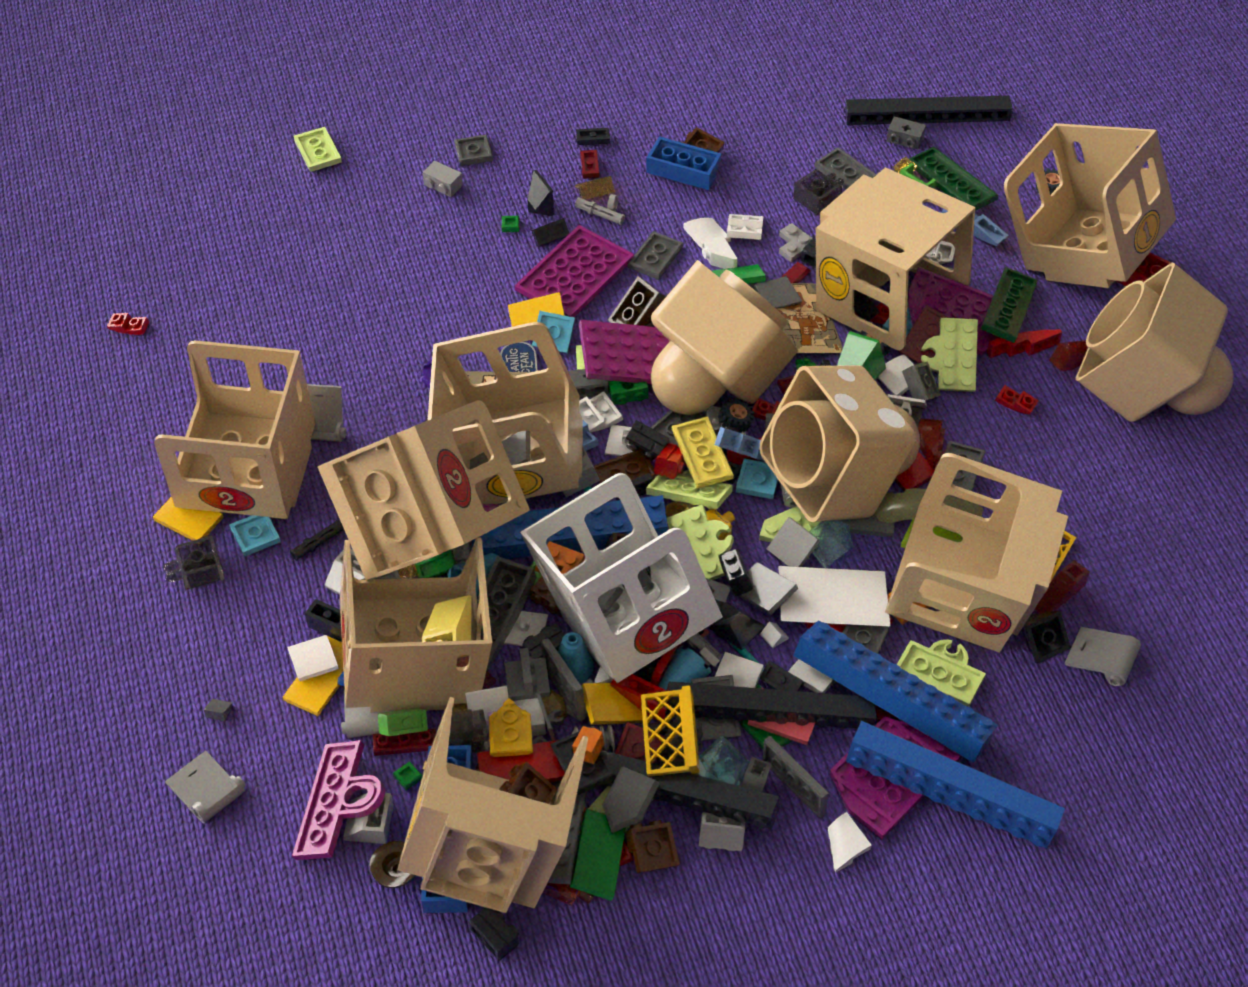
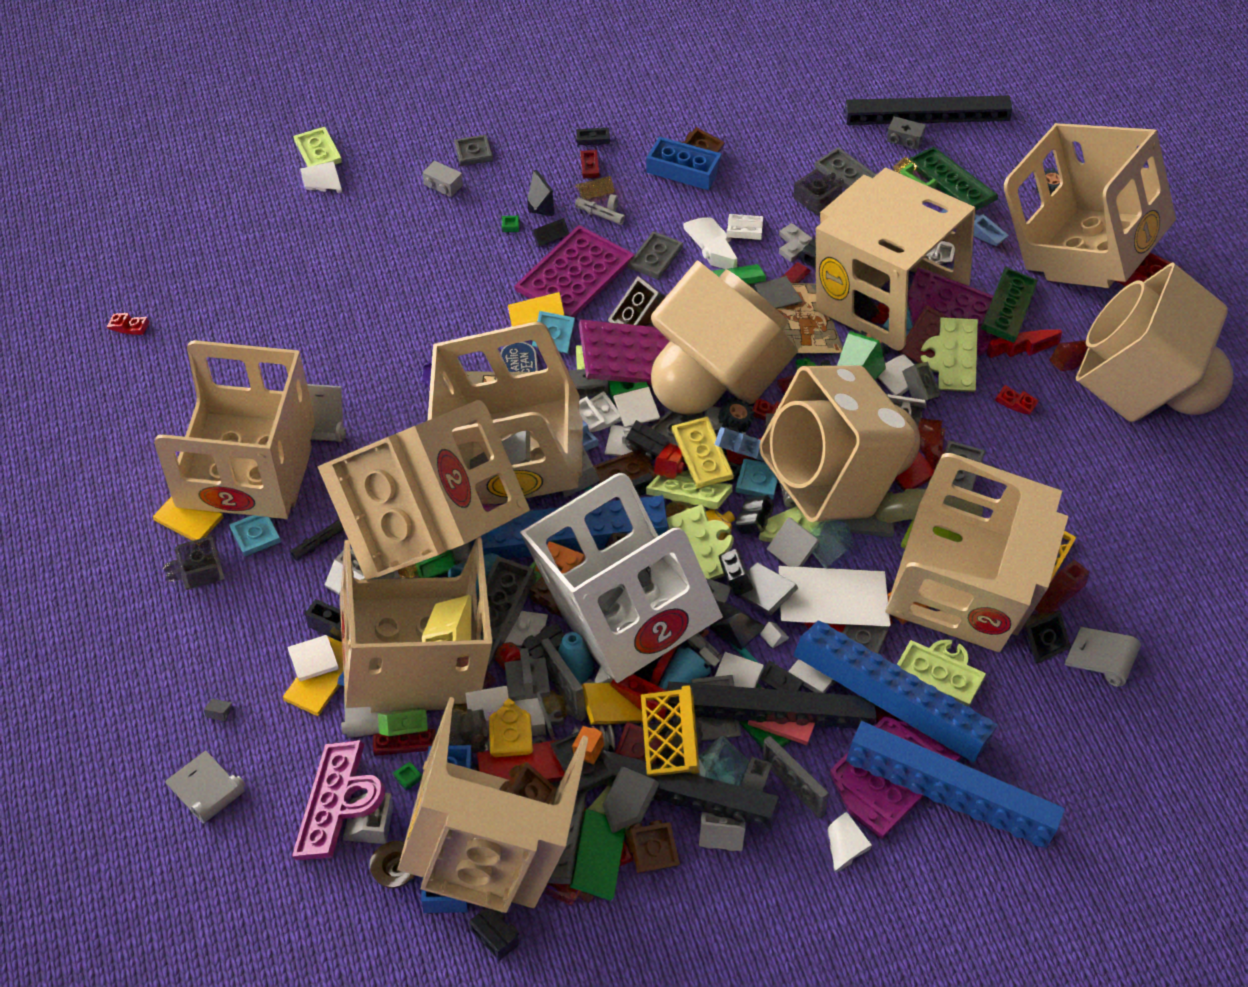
none -> white slope [300,161,342,193]
none -> red head [495,642,521,670]
none -> white piece [613,387,660,428]
none -> black brick [736,495,774,534]

